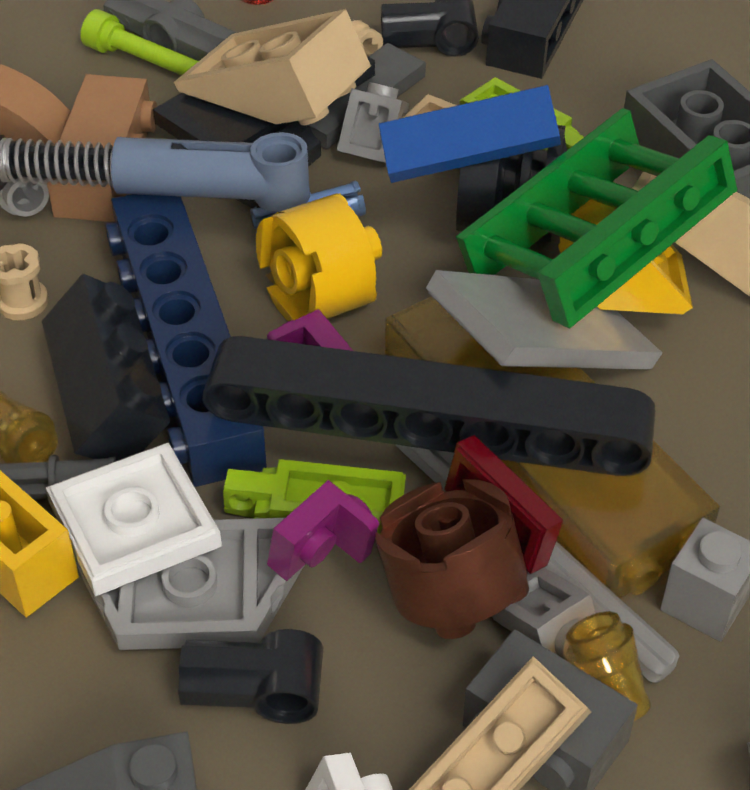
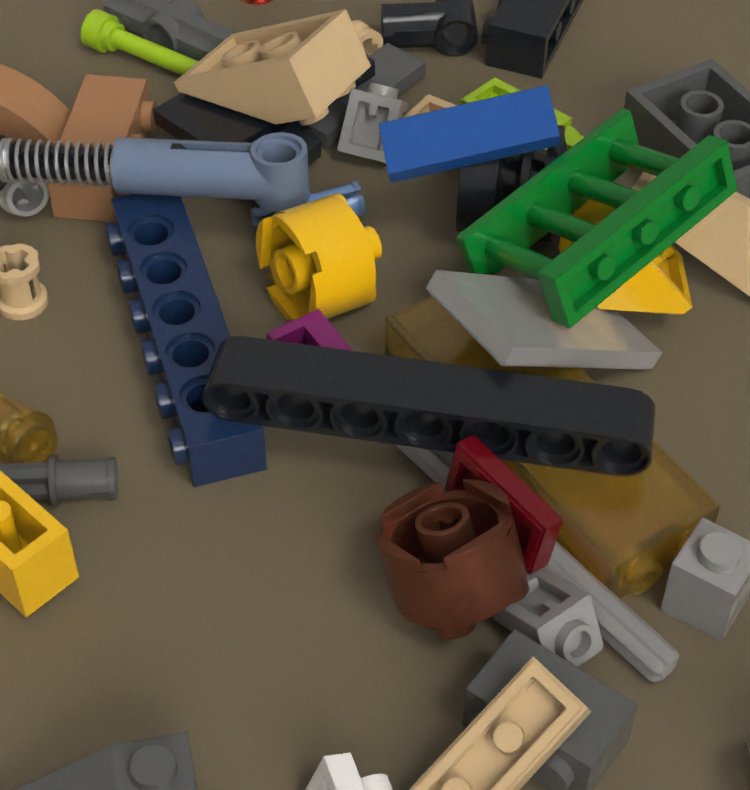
black brick [42,273,170,461] -> none
white tile [45,442,222,596] -> none
light grey wing [74,518,305,650] -> none
black piece [178,629,323,724] -> none
lime hinge [223,459,406,534] -> none
magenta bracket [267,480,379,581] -> none
clear yellow cone [566,611,651,721] -> none

